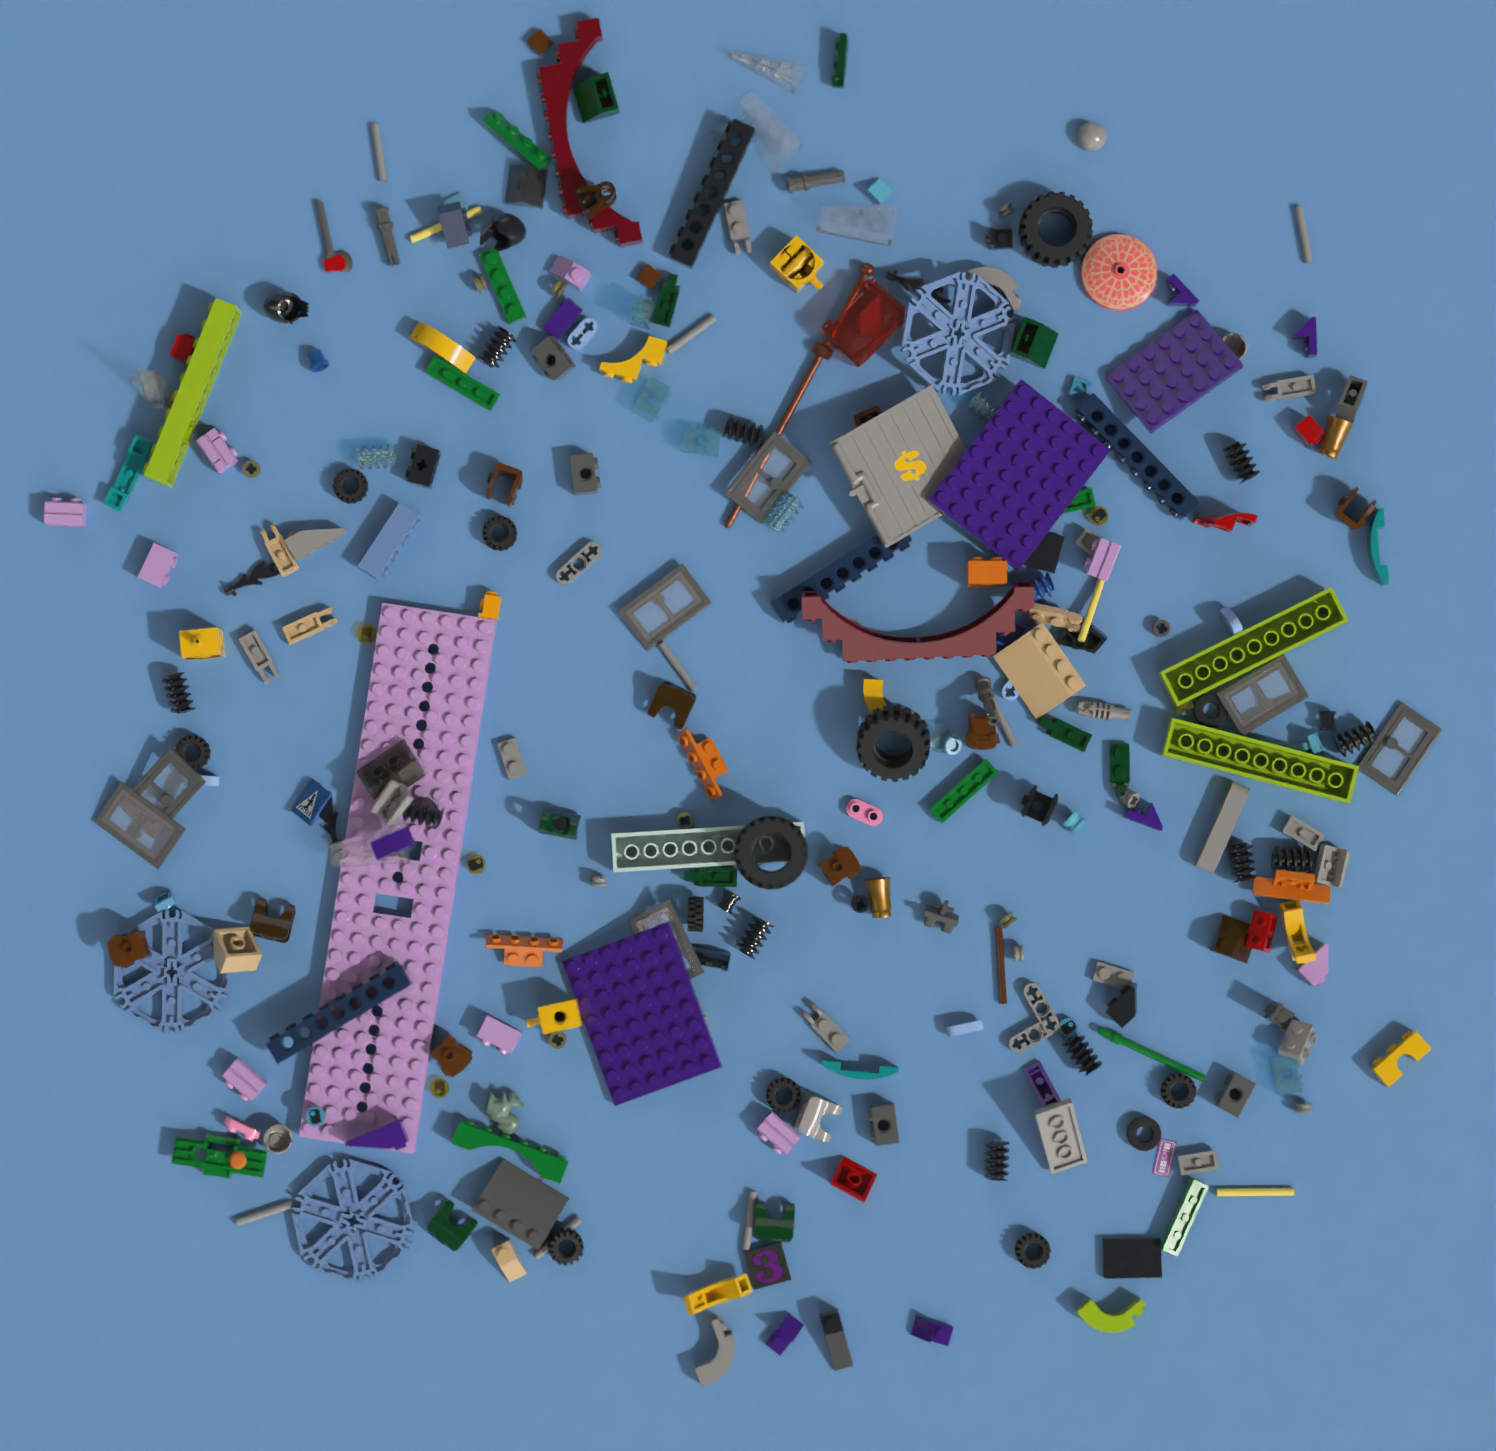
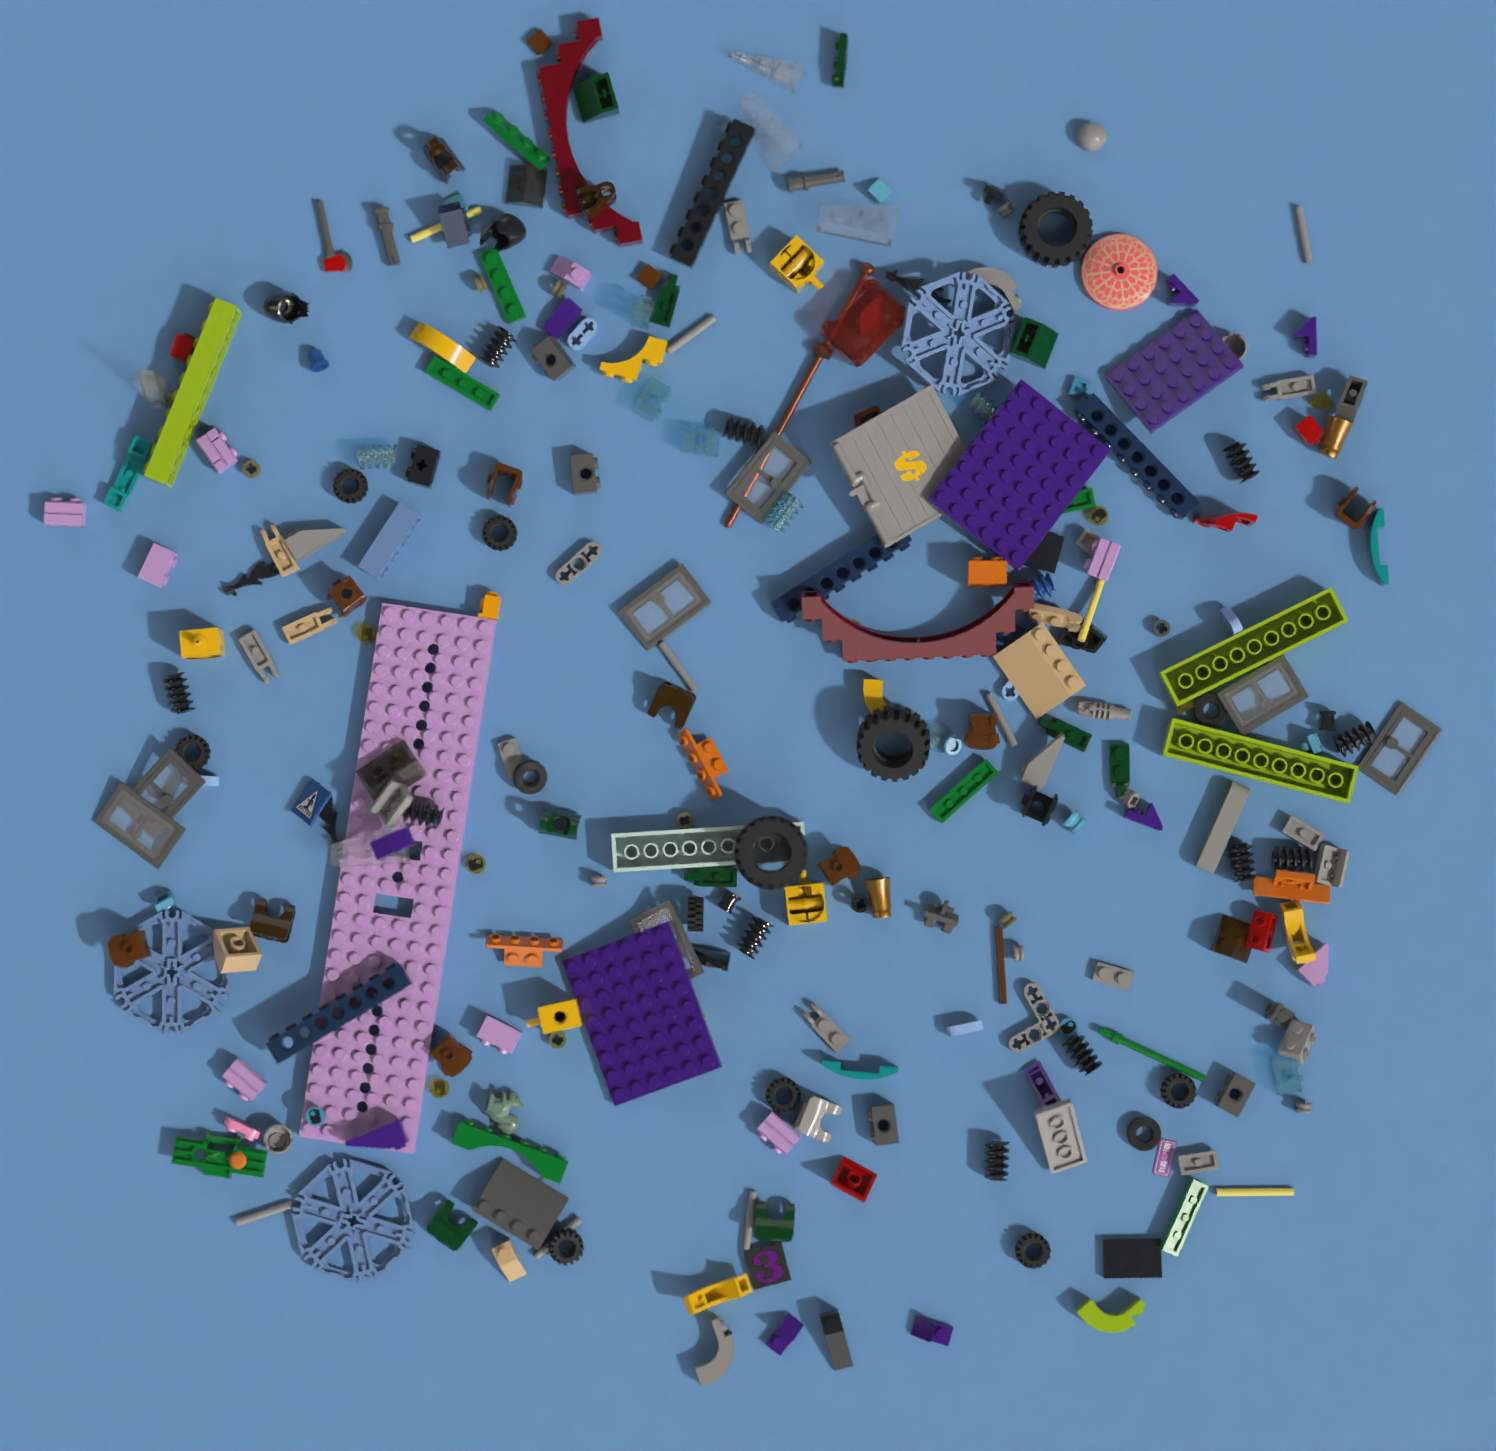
light grey bar [371,124,387,181] -> none
bright pink plate [846,799,883,826] -> none
dark grey pin [974,677,1000,726] -> none
black bracket [986,228,1013,250] -> none
black slope [1106,982,1137,1028] -> none
yellow arch [1370,1031,1432,1087] -> none
none -> reddish brown piece [326,575,367,618]
none -> dark brown piece [423,136,466,184]
none -> black tyre [513,760,547,794]
none -> yellow piece [784,869,827,925]
none -> black tile [983,183,1005,205]
none -> light grey slope [1019,733,1065,790]
none -> clear yellow tile [1308,391,1335,410]

